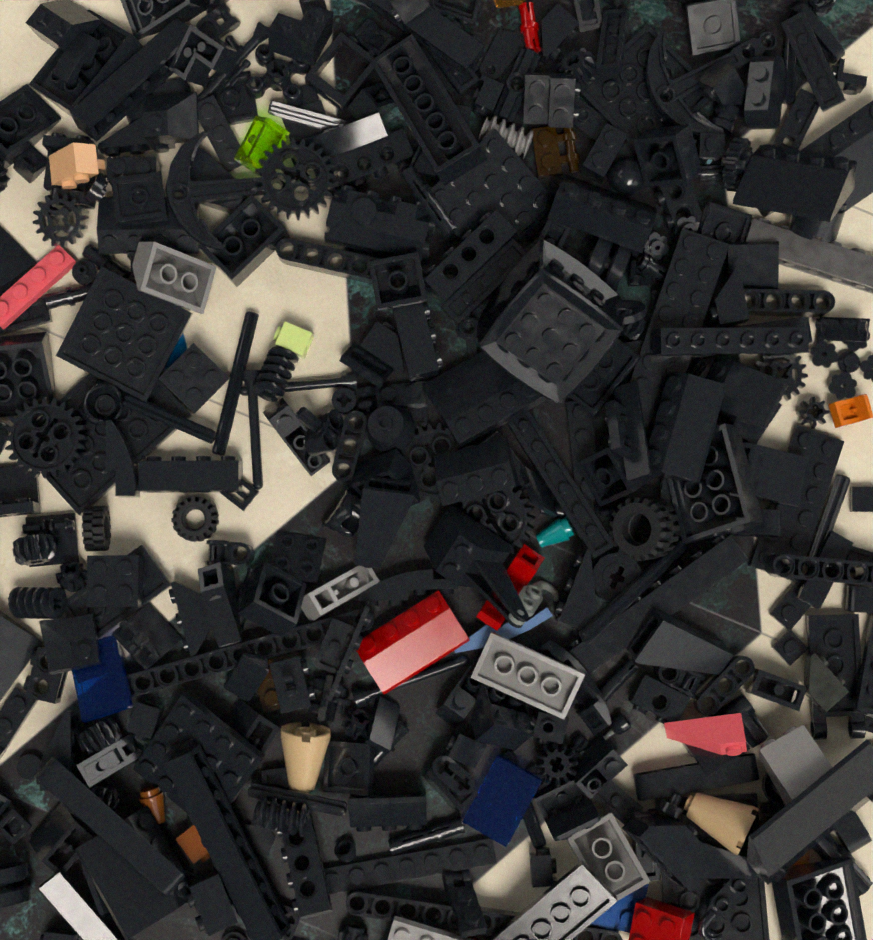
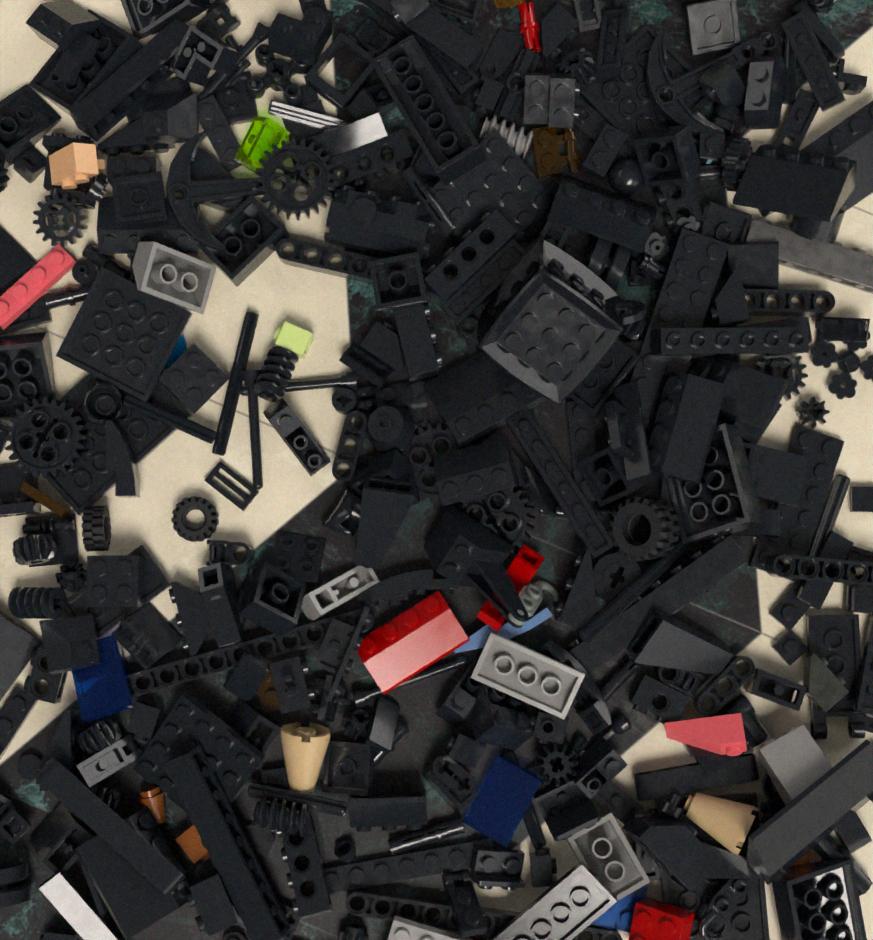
black brick [138,456,243,493] -> none
black beam [296,407,344,457] -> none
teal cone [536,517,575,548] -> none
orange bracket [828,394,873,428] -> none
none -> dark brown tile [20,481,70,518]
none -> black bracket [469,847,526,891]

